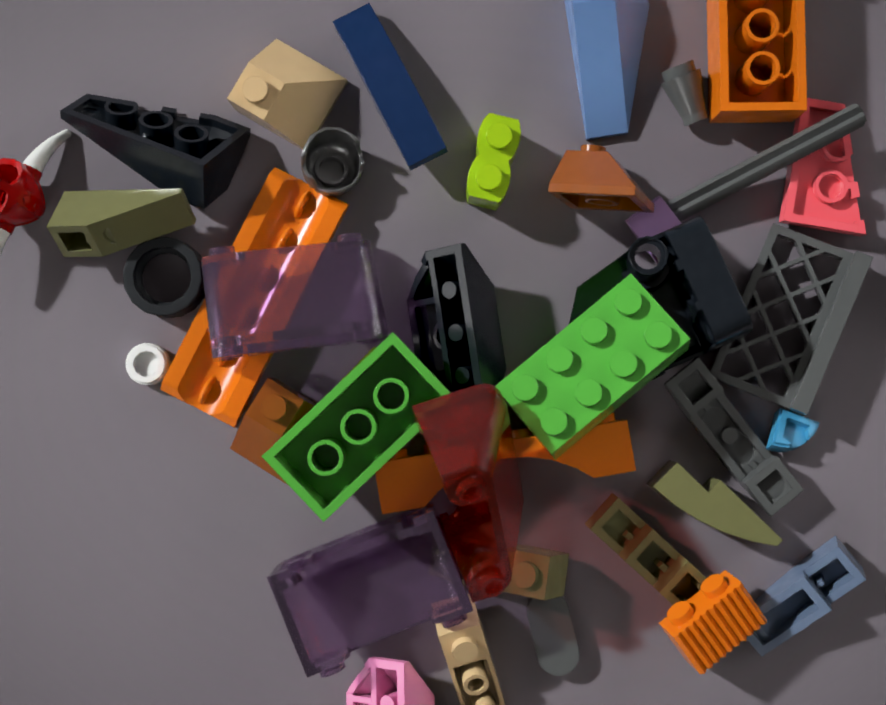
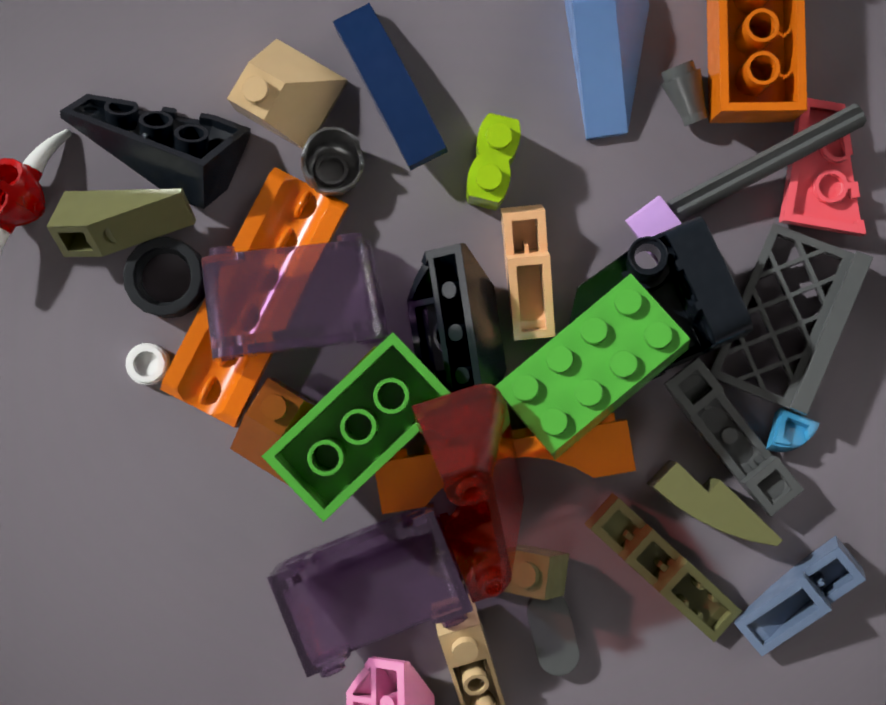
dark orange slope [548,144,654,213] -> none
orange brick [659,570,767,674] -> none
none -> light nougat slope [500,204,556,341]

